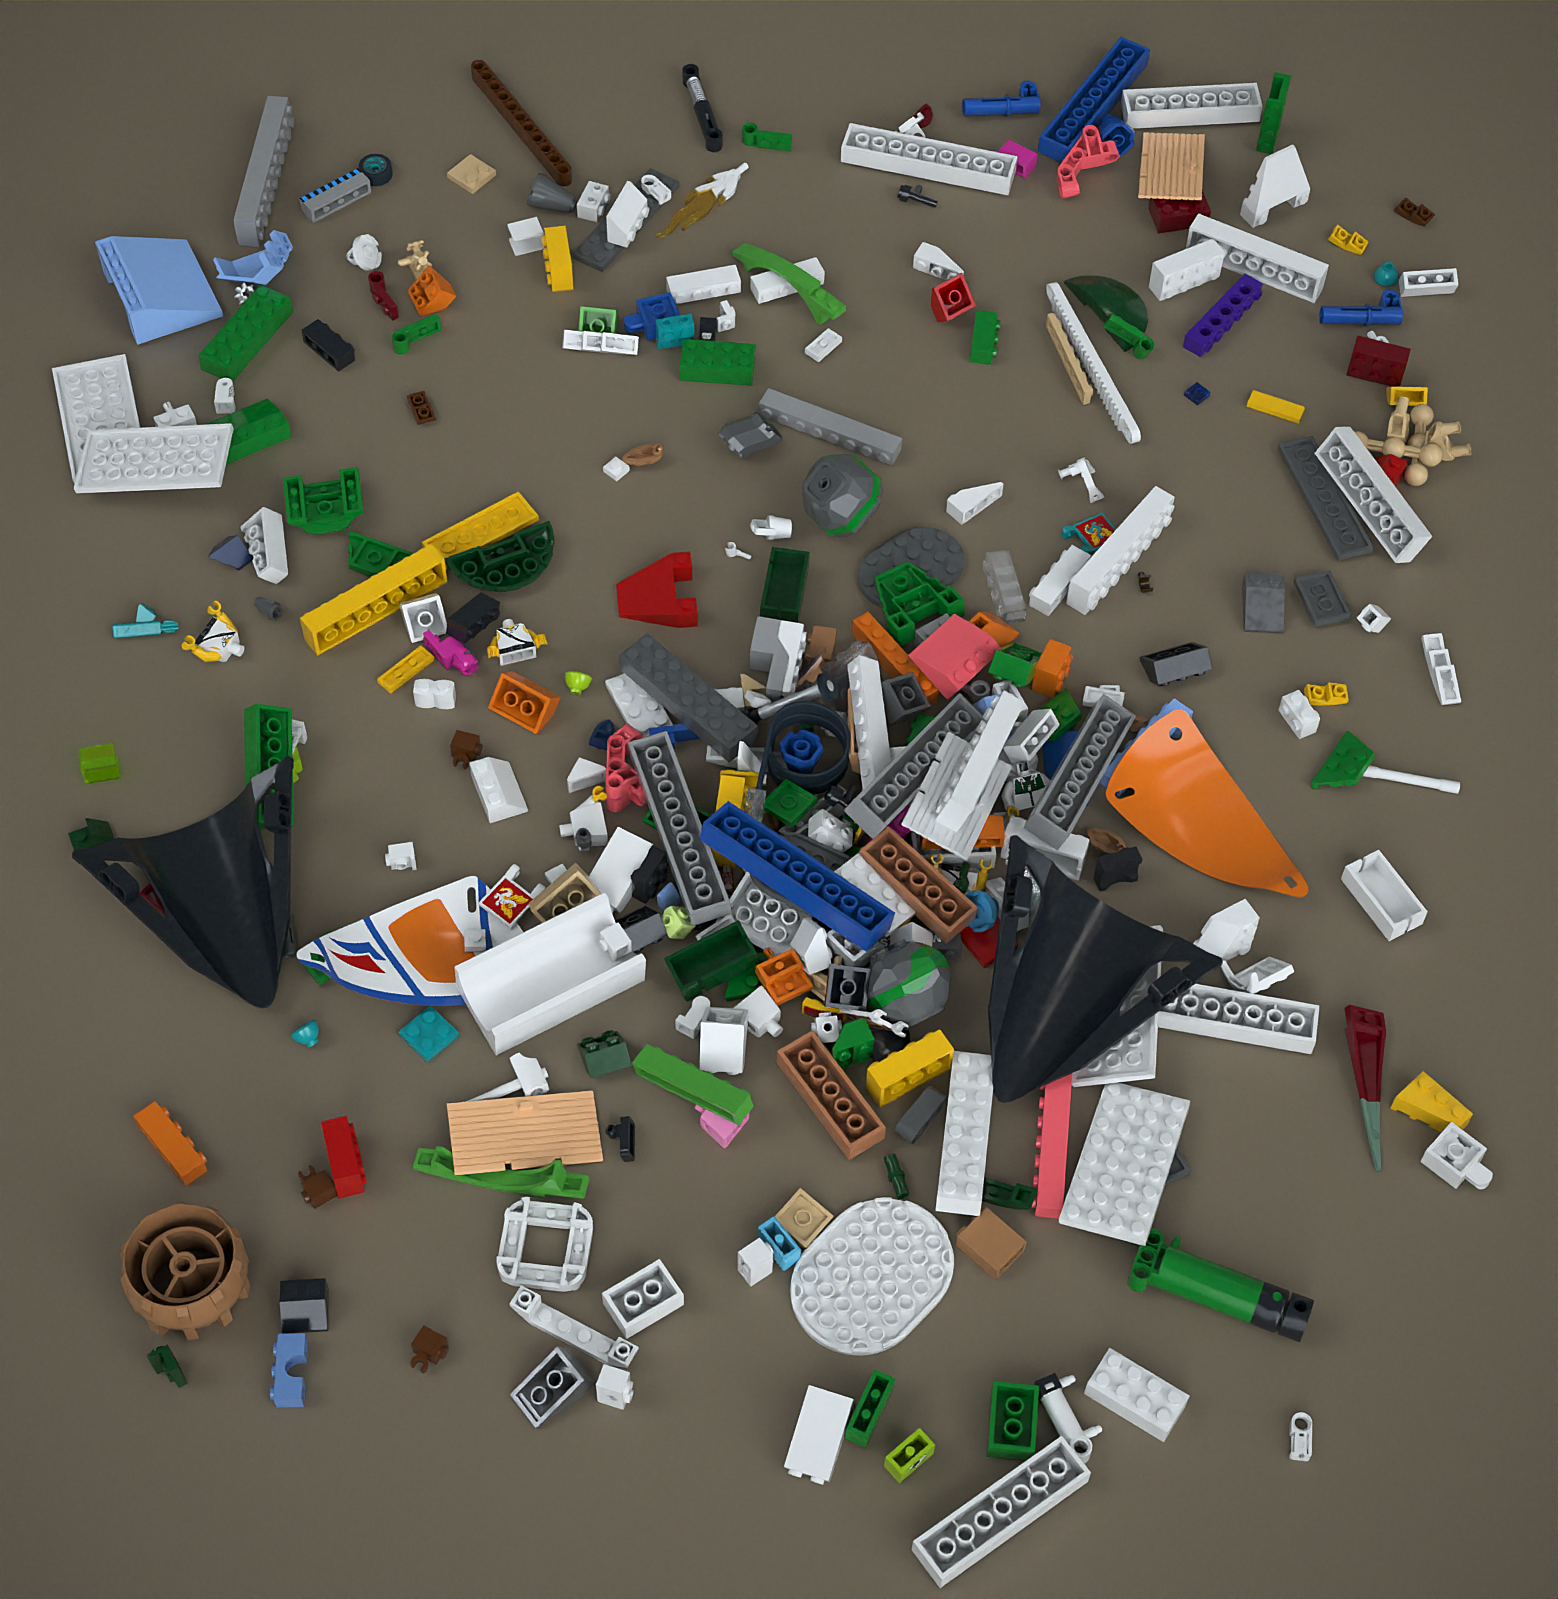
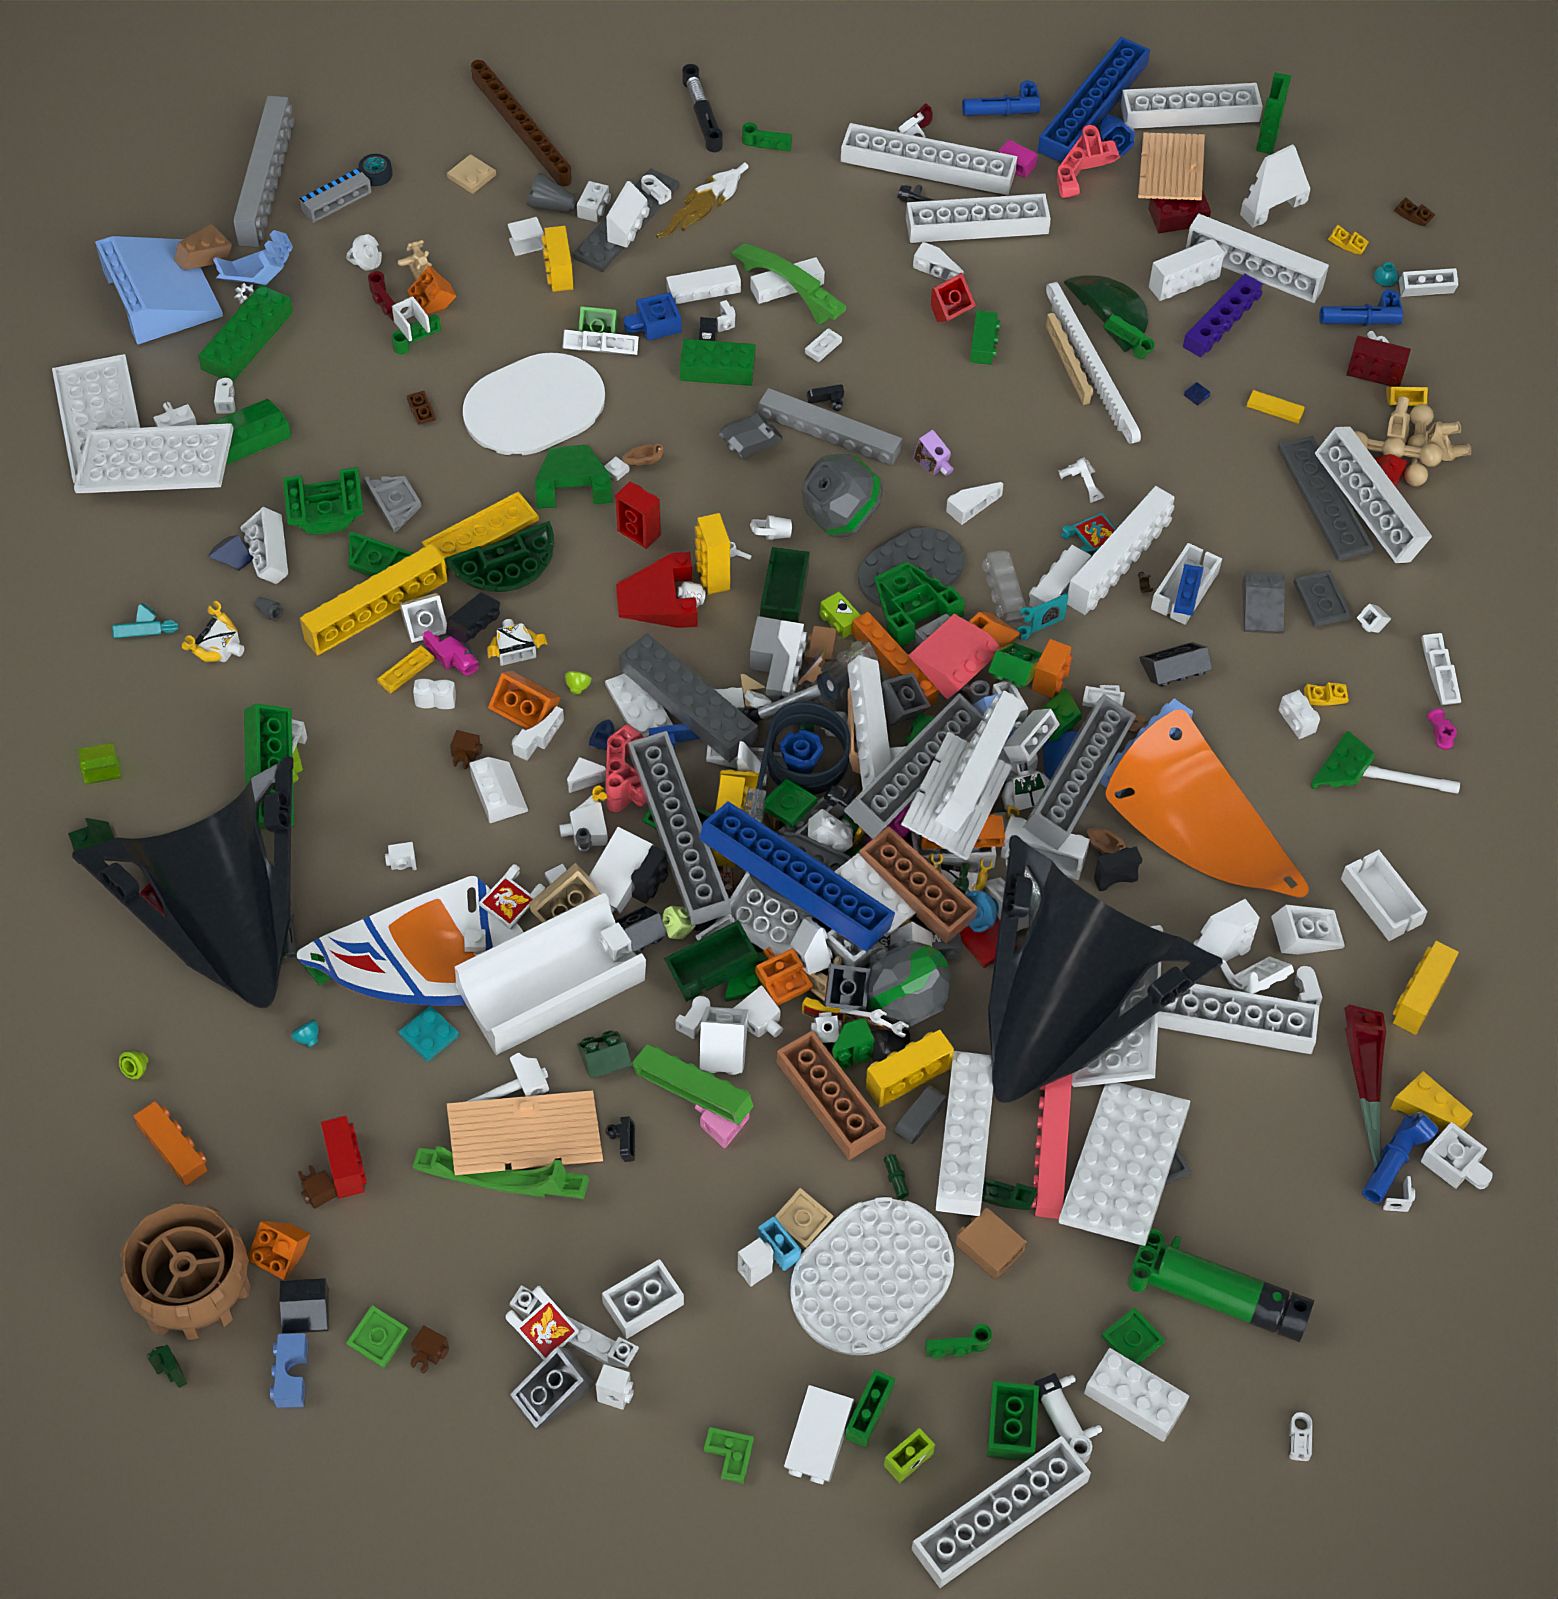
black brick [301,319,355,372] -> none
white plate [497,1197,593,1292] -> none
teal plate [656,313,694,349] -> none
light blue slope [657,882,681,910] -> none
none -> lime brick [119,1050,148,1080]
none -> medium nougat wedge [174,224,232,270]
none -> orange slope [248,1220,311,1280]
none -> bright green plate [346,1305,410,1368]
none -> light grey wing [364,476,421,533]
none -> white piece [392,296,430,341]
none -> white tile [463,353,605,455]
none -> flag [506,1286,580,1360]
none -> white slope [512,706,564,761]
none -> green wedge [535,445,612,509]
none -> red brick [615,481,661,549]
none -> white head [676,582,705,607]
none -> yellow brick [695,513,730,595]
none -> bright green plate [704,1427,754,1484]
none -> black piece [807,384,844,411]
none -> lime brick [819,592,861,639]
none -> white brick [906,194,1051,243]
none -> lavender torso [913,430,954,476]
none -> green plate [925,1324,992,1359]
none -> teal flag [1017,593,1068,641]
none -> green plate [1101,1307,1166,1365]
none -> white piece [1151,543,1222,625]
none -> blue plate [1173,564,1204,616]
none -> white slope [1271,905,1345,955]
none -> white leg [1294,966,1322,1006]
none -> blue piece [1362,1112,1438,1203]
none -> white bracket [1383,1176,1415,1212]
none -> yellow brick [1393,941,1459,1035]
none -> dark pink connector [1427,708,1457,750]

